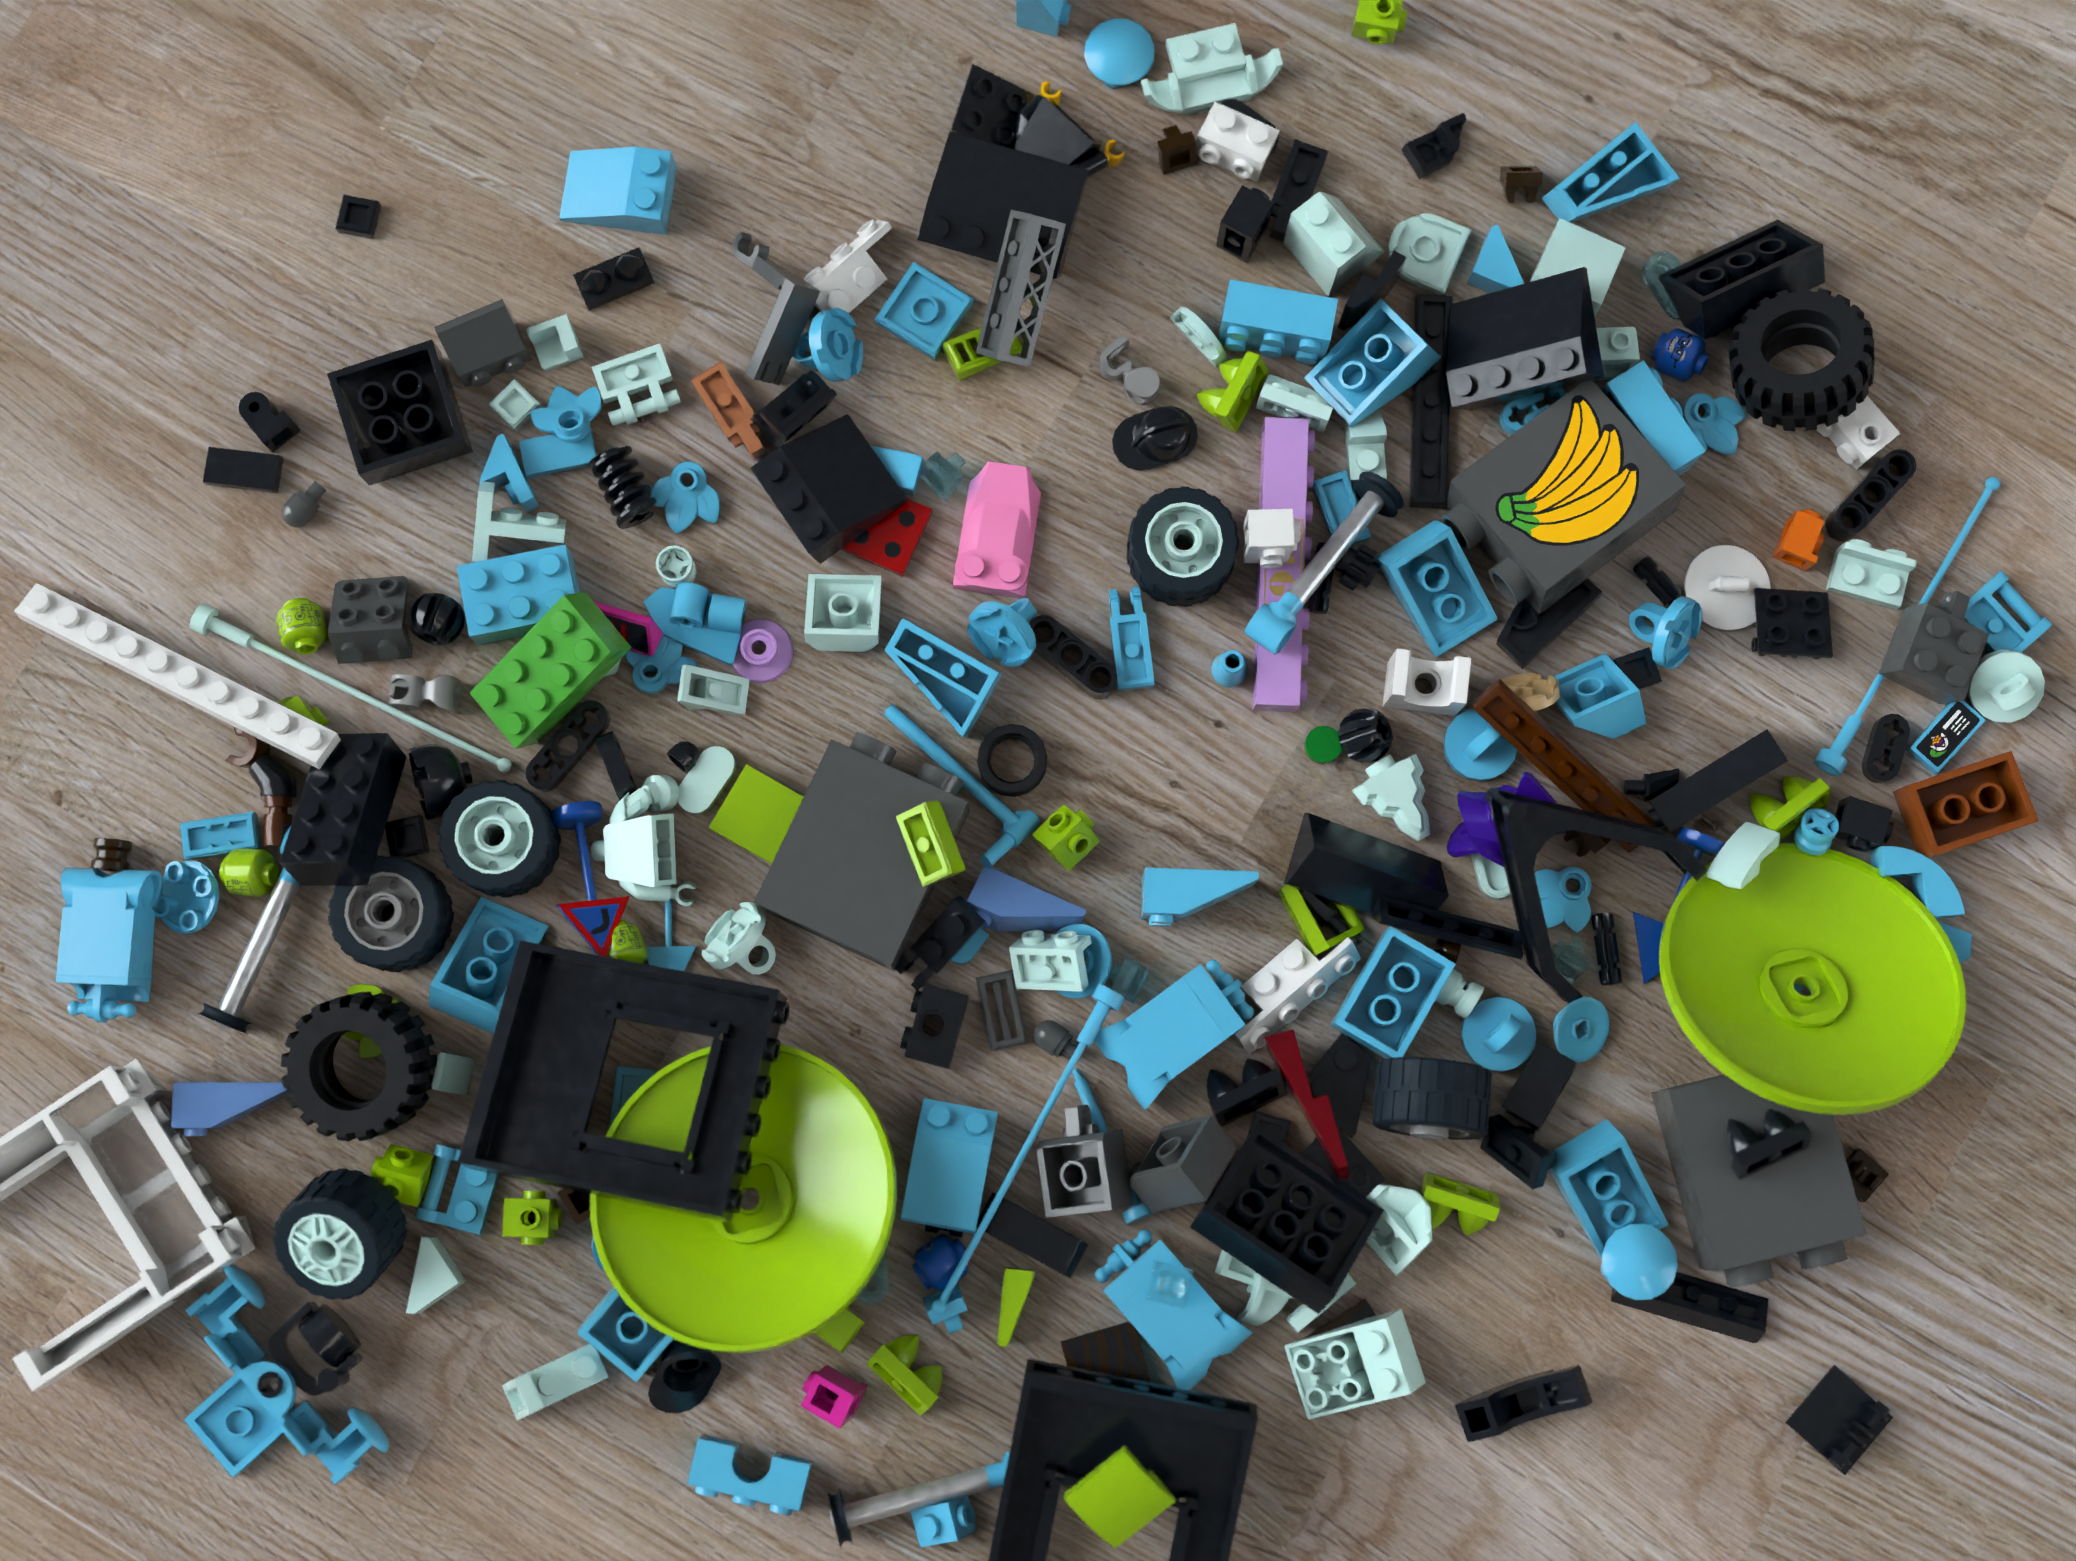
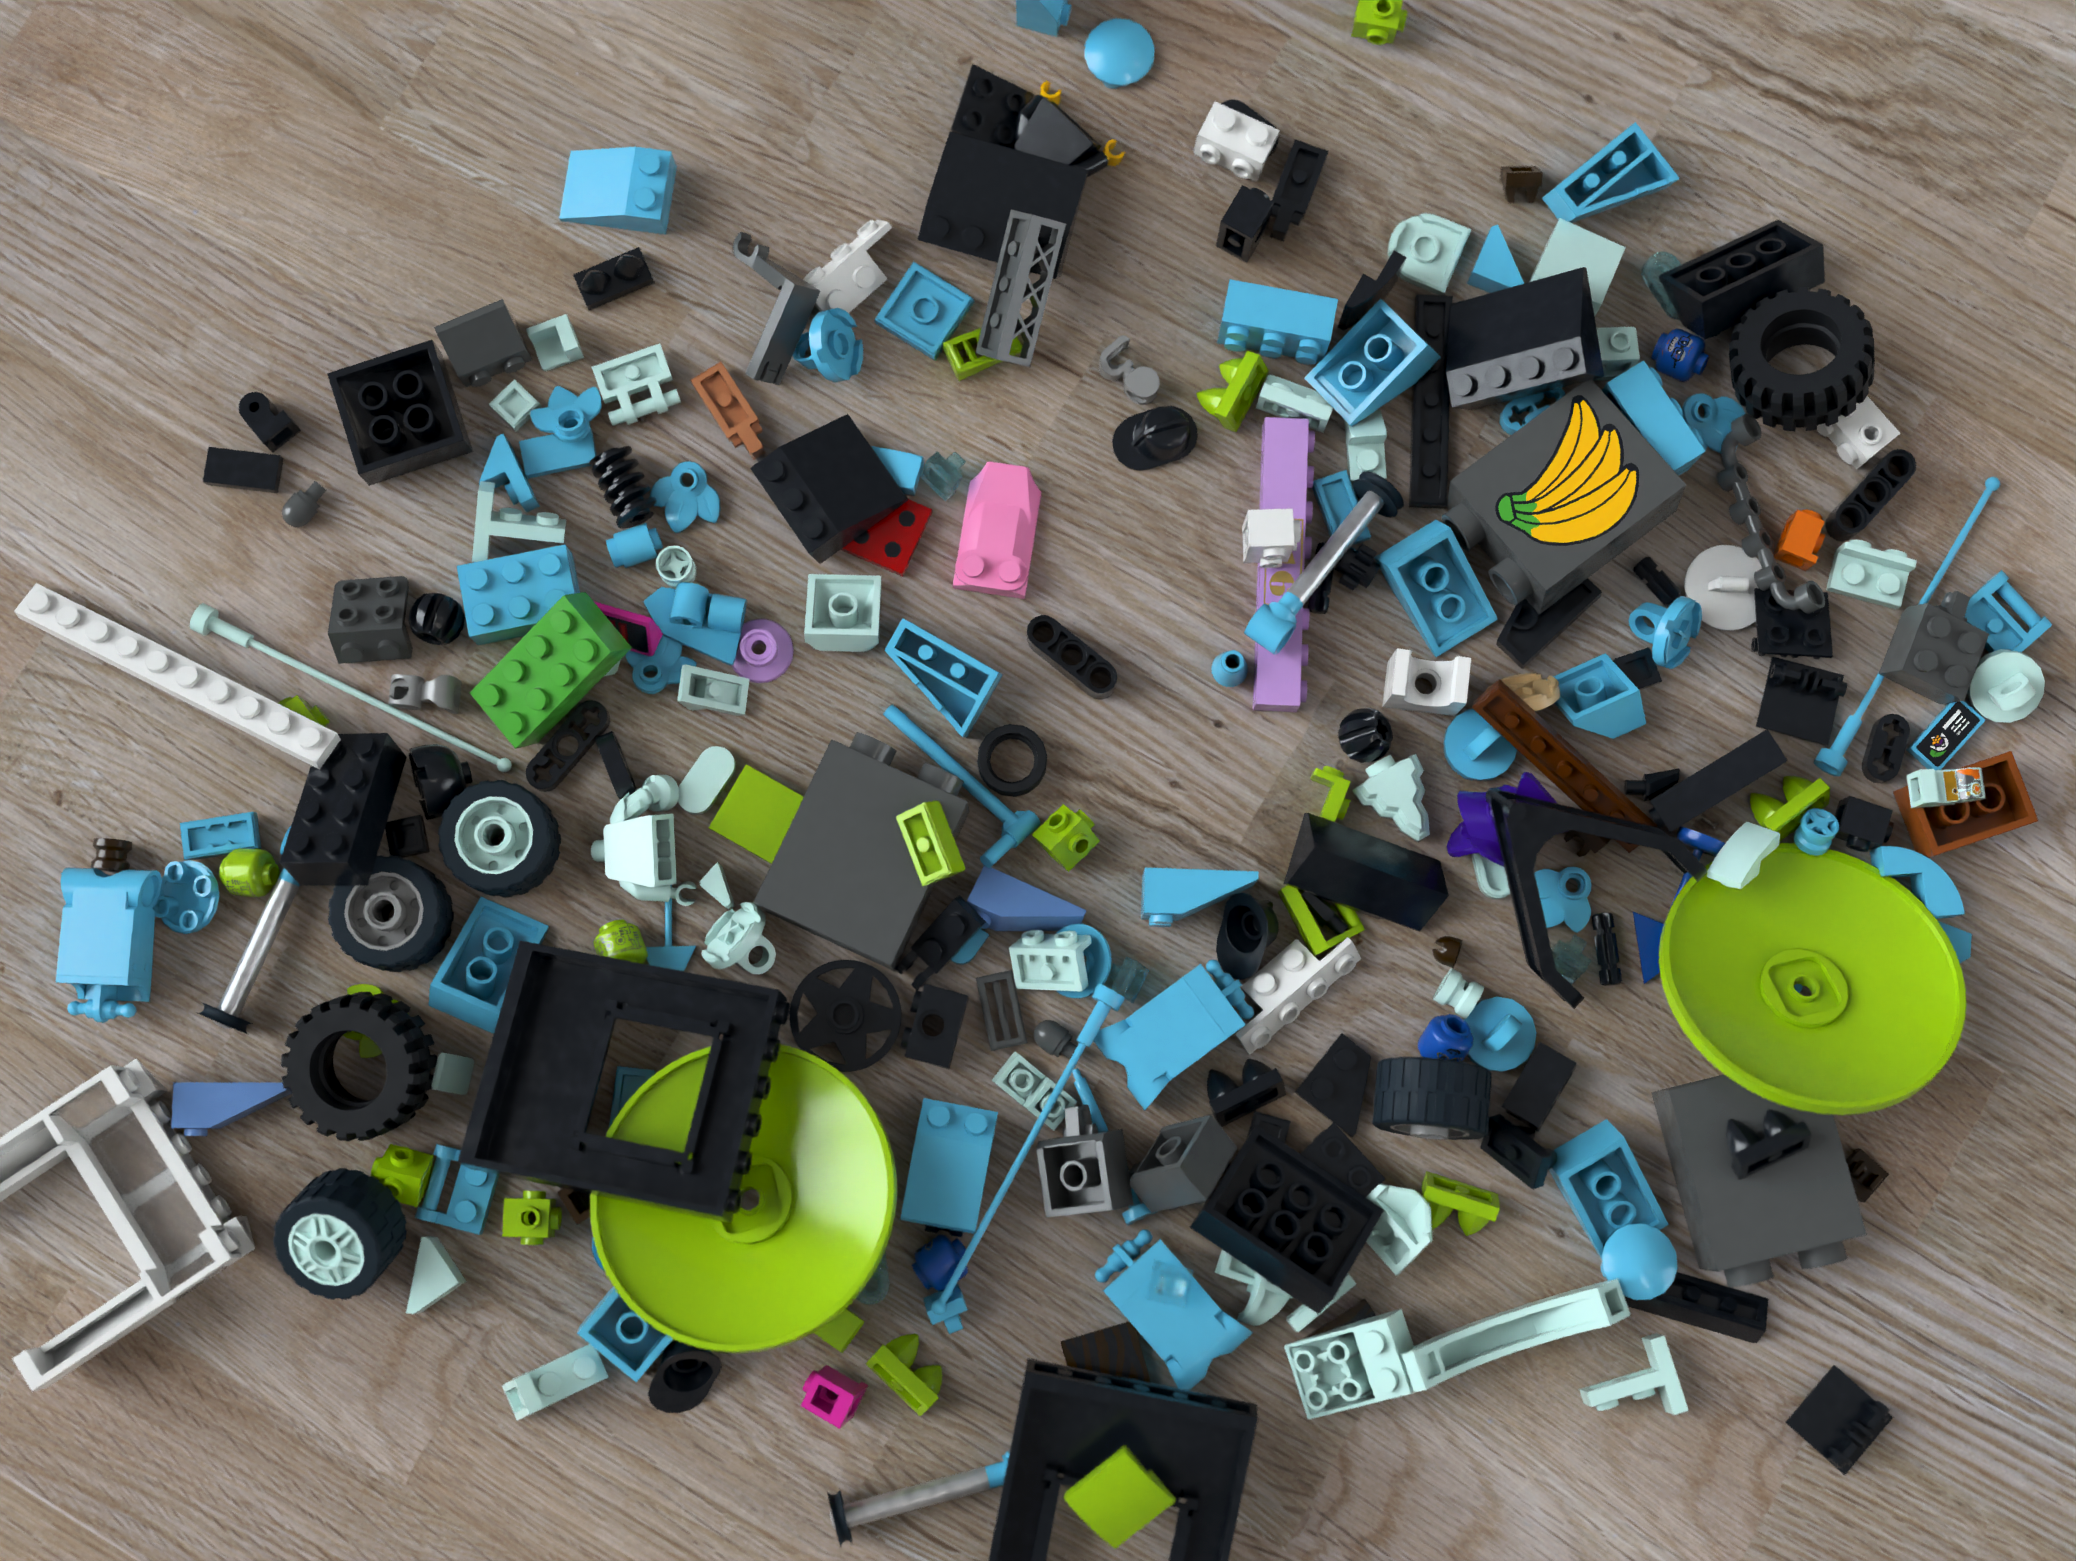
medium azure piece [184,1264,389,1485] -> none
piece [225,727,297,846] -> none
lime head [276,598,328,655] -> none
black tile [336,195,381,239] -> none
blue piece [551,801,630,957] -> none
black hinge [667,741,699,774] -> none
medium azure arch [687,1435,813,1515] -> none
black hinge [751,370,837,448] -> none
medium azure bracket [911,1495,976,1548] -> none
medium azure tile [967,598,1037,667] -> none
black beam [977,1192,1089,1278] -> none
lime slope [997,1267,1035,1347] -> none
medium azure hinge [1109,587,1155,691] -> none
wheel [1126,486,1239,607] -> none
light aqua plate [1141,23,1283,116] -> none
dark brown tile [1157,125,1197,175] -> none
light aqua tile [1170,306,1227,368] -> none
dark red slope [1265,1029,1349,1180] -> none
light aqua slope [1283,191,1384,297] -> none
green tile [1304,726,1342,764] -> none
medium azure brick [1329,926,1456,1059] -> none
black slope [1371,895,1523,959] -> none
black slope [1401,113,1467,179] -> none
black arch [1455,1365,1593,1442] -> none
medium azure piece [1553,997,1610,1063] -> none
none -> medium azure brick [606,523,663,568]
none -> light aqua slope [699,862,735,910]
none -> black wheel [789,960,902,1072]
none -> light aqua slope [991,1051,1077,1131]
none -> black piece [1216,892,1279,980]
none -> lime bracket [1310,766,1351,822]
none -> light aqua arch [1401,1278,1631,1392]
none -> blue head [1418,1014,1473,1062]
none -> light aqua bracket [1579,1333,1689,1415]
none -> dark grey bar [1717,413,1825,614]
none -> black hinge [1756,657,1847,745]
none -> light aqua leg [1907,768,1986,808]

